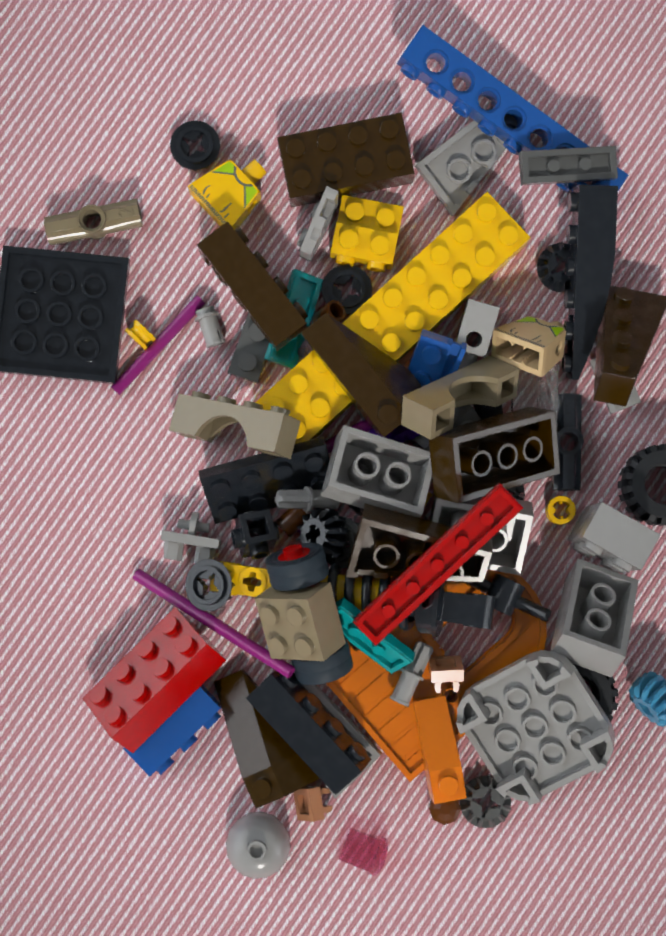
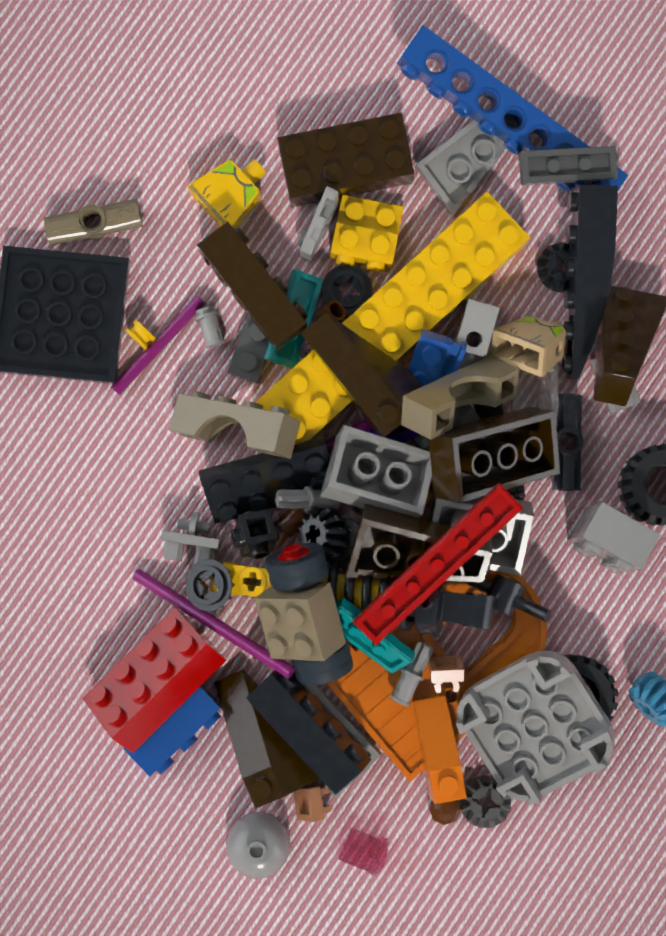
black gear [170,121,221,171] -> none
yellow bush [545,496,576,525] -> none
light grey brick [550,558,639,677] -> none

